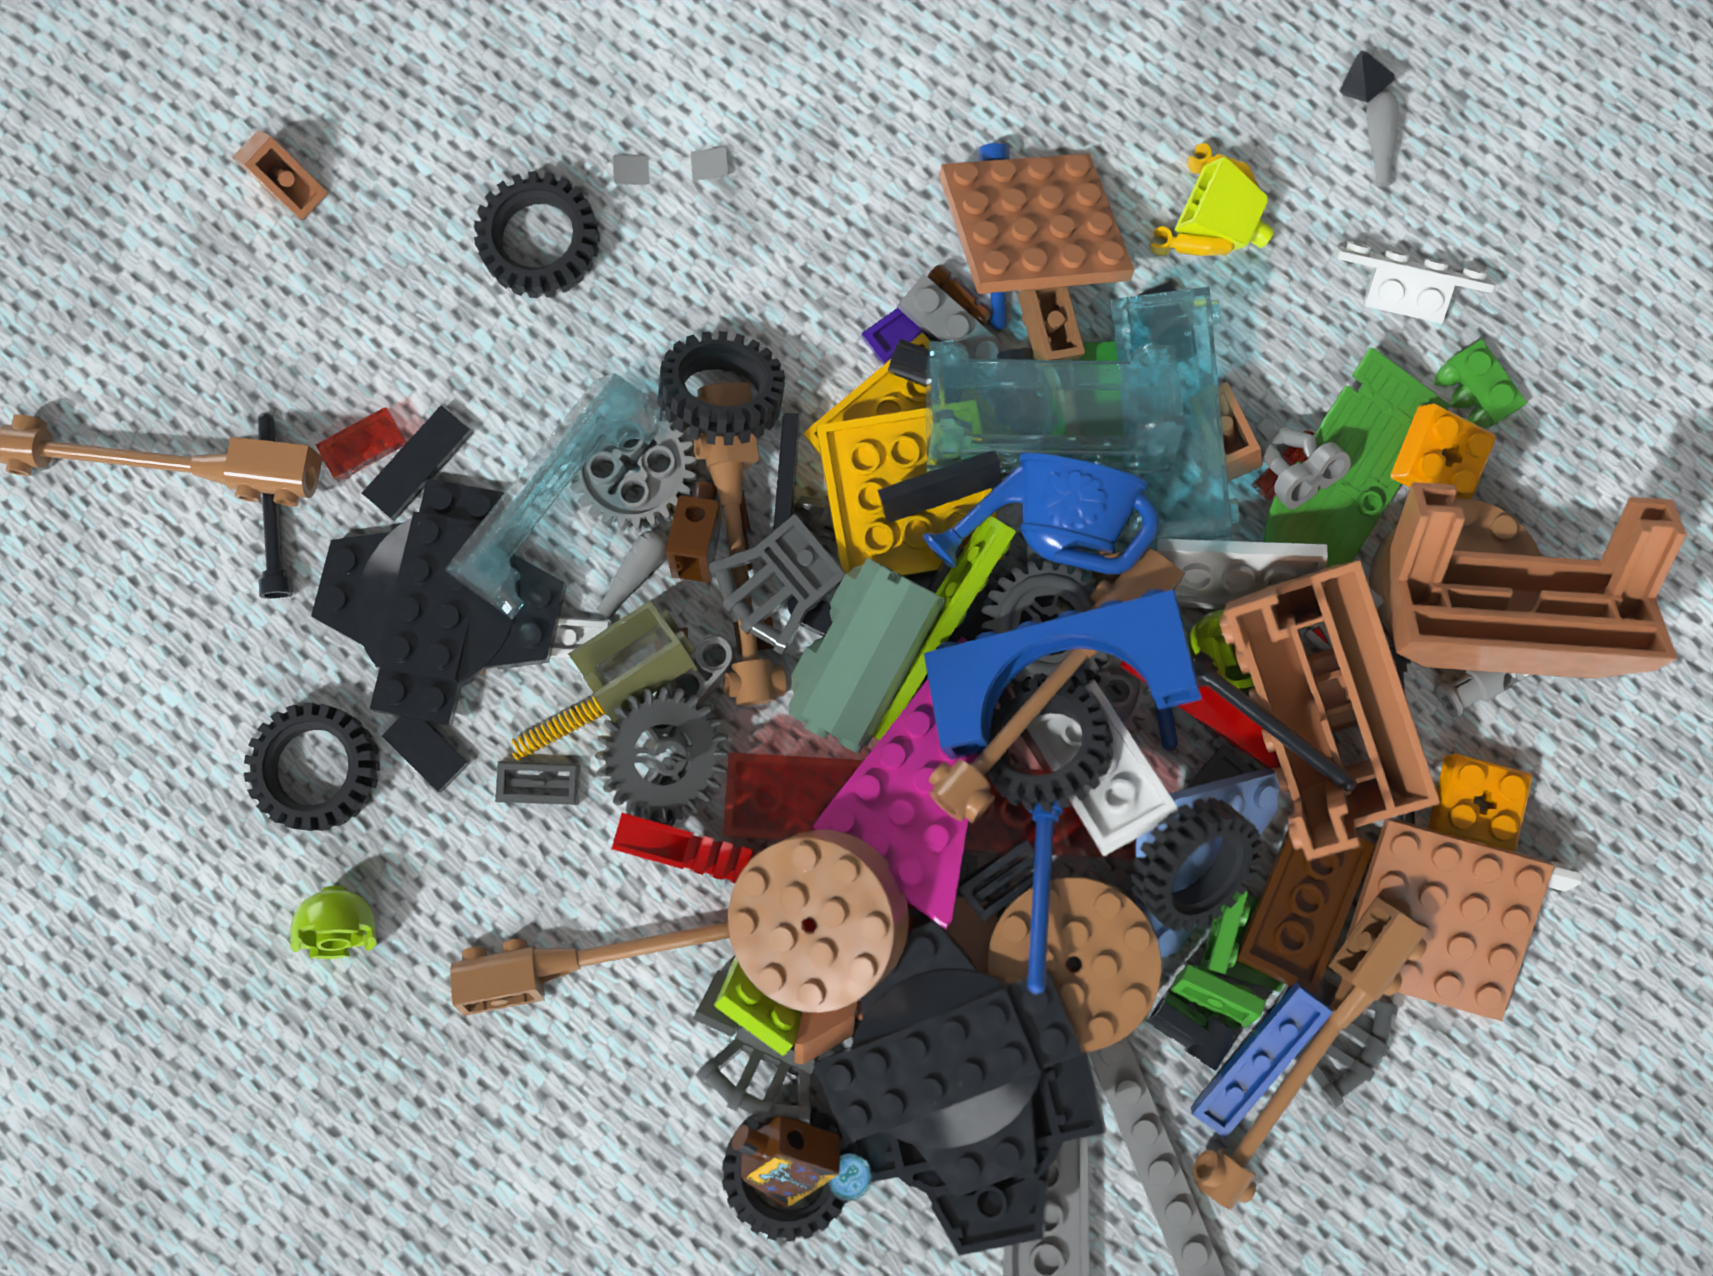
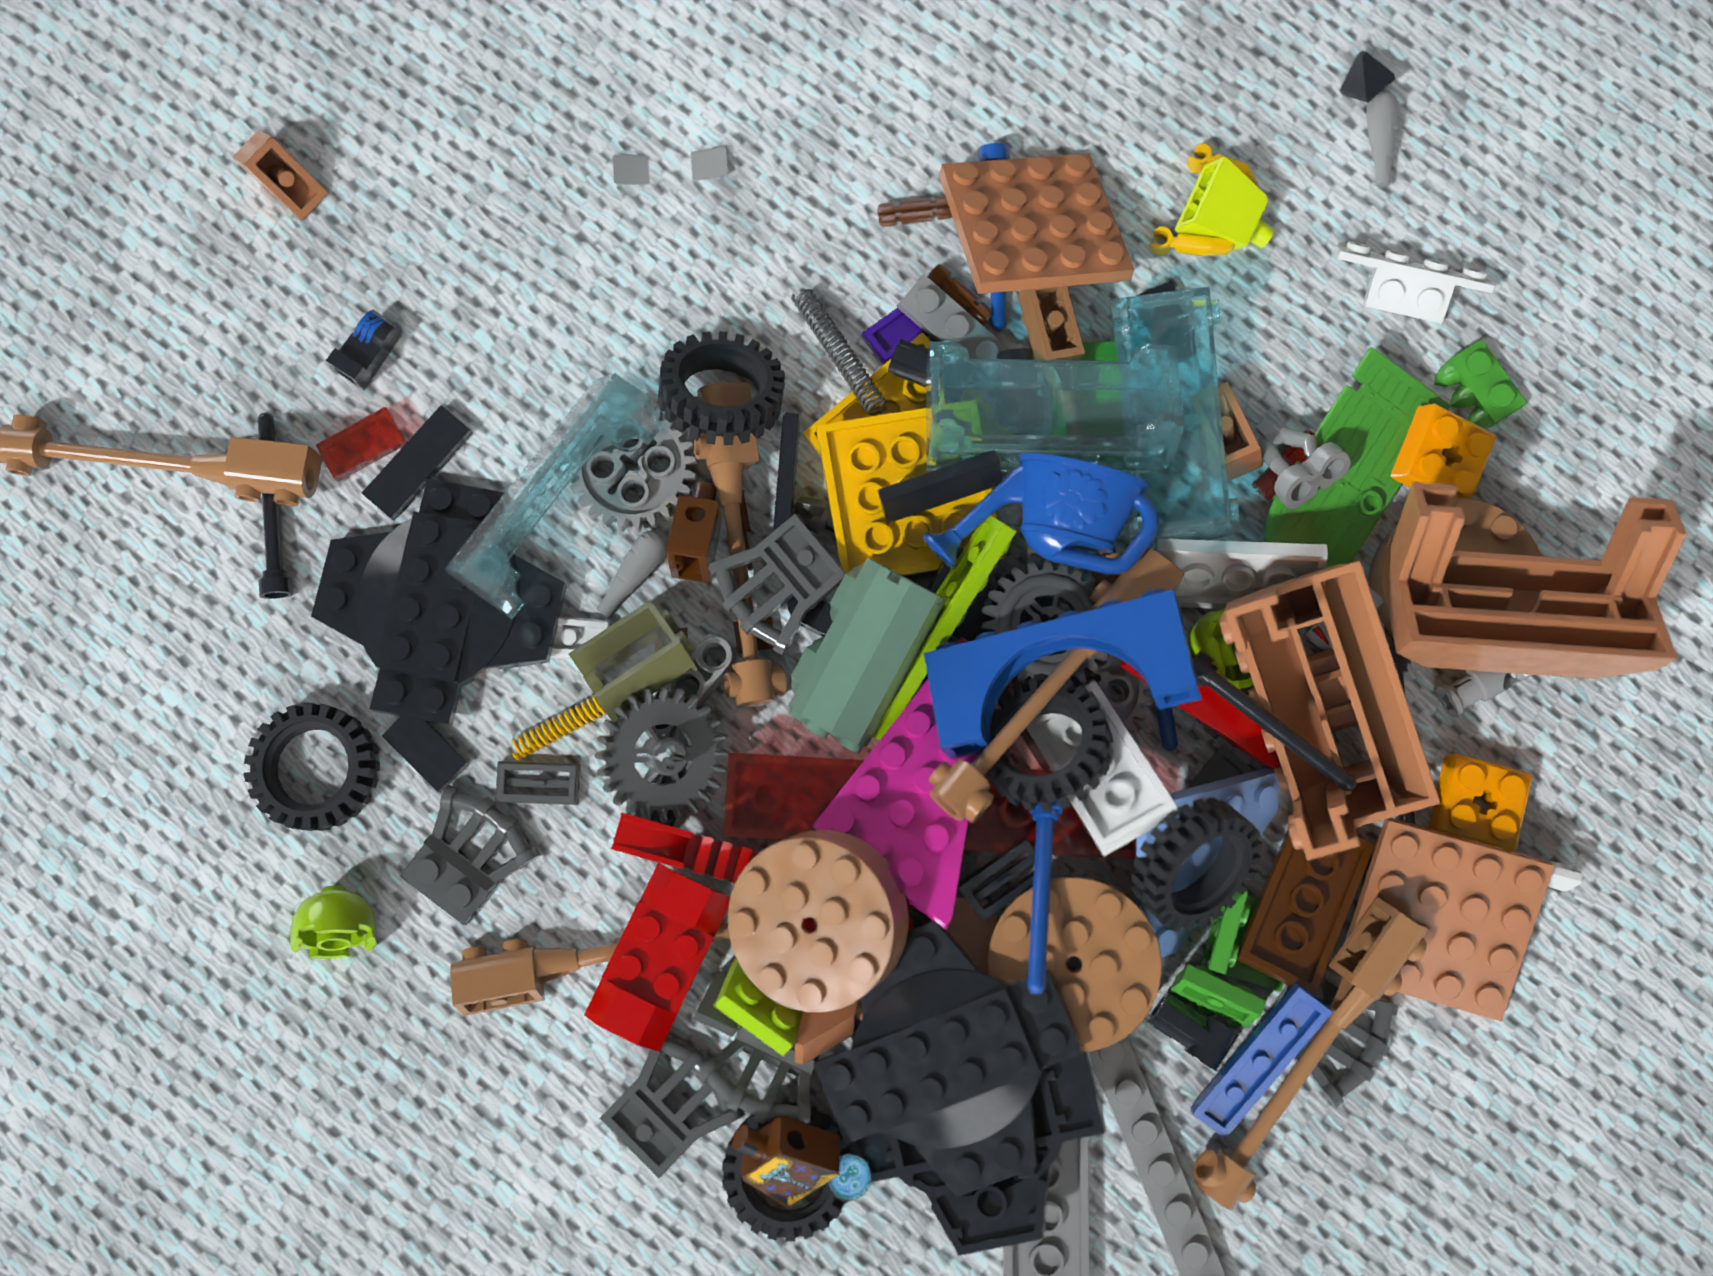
black tyre [474,171,600,298] -> none
none -> black leg [326,310,402,391]
none -> dark grey plate [400,785,541,925]
none -> red piece [584,863,731,1052]
none -> dark grey plate [600,1032,746,1179]
none -> dark grey piece [792,289,887,416]
none -> reddish brown axle [877,196,952,227]

